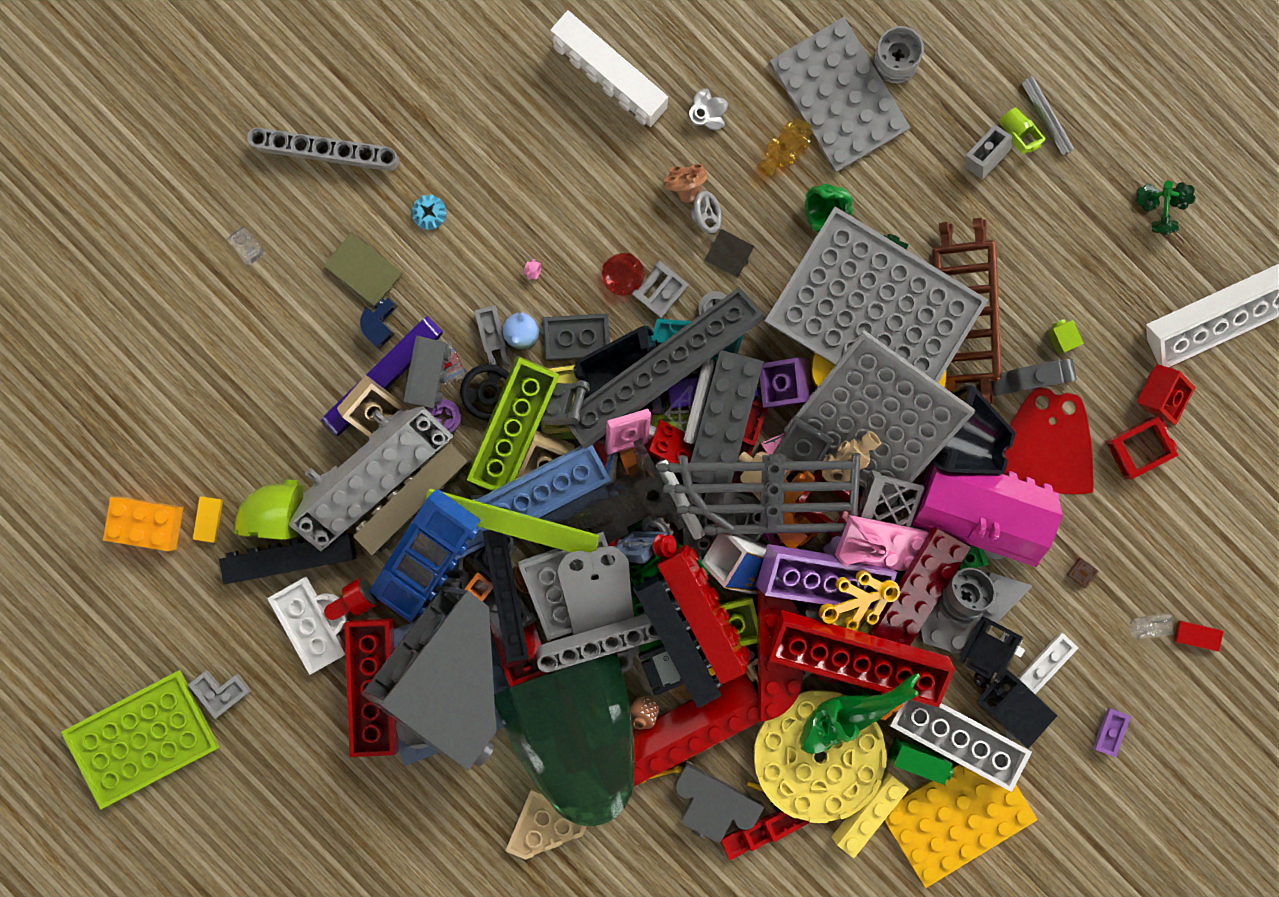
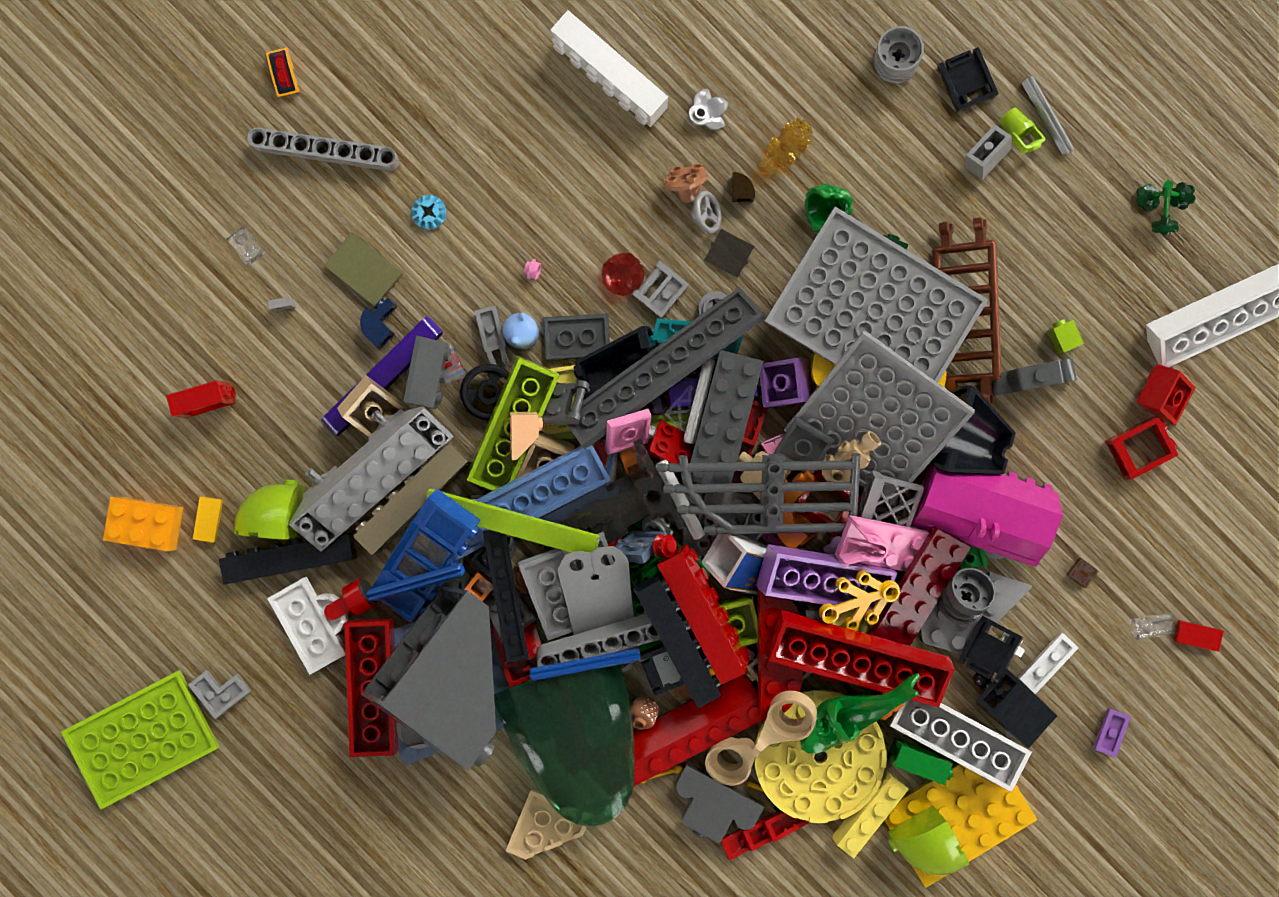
medium lavender gear [427,399,461,433] -> none
light grey plate [769,17,911,173] -> none
red piece [1004,388,1094,494] -> none
none -> red window [166,380,236,419]
none -> slope [266,47,300,97]
none -> light grey tile [268,297,296,312]
none -> blue axle [366,563,465,602]
none -> light nougat slope [510,412,543,460]
none -> blue axle [529,648,641,681]
none -> tan piece [705,691,817,786]
none -> dark brown brick [732,172,755,202]
none -> lime brick [888,805,969,875]
none -> black container [937,47,999,113]

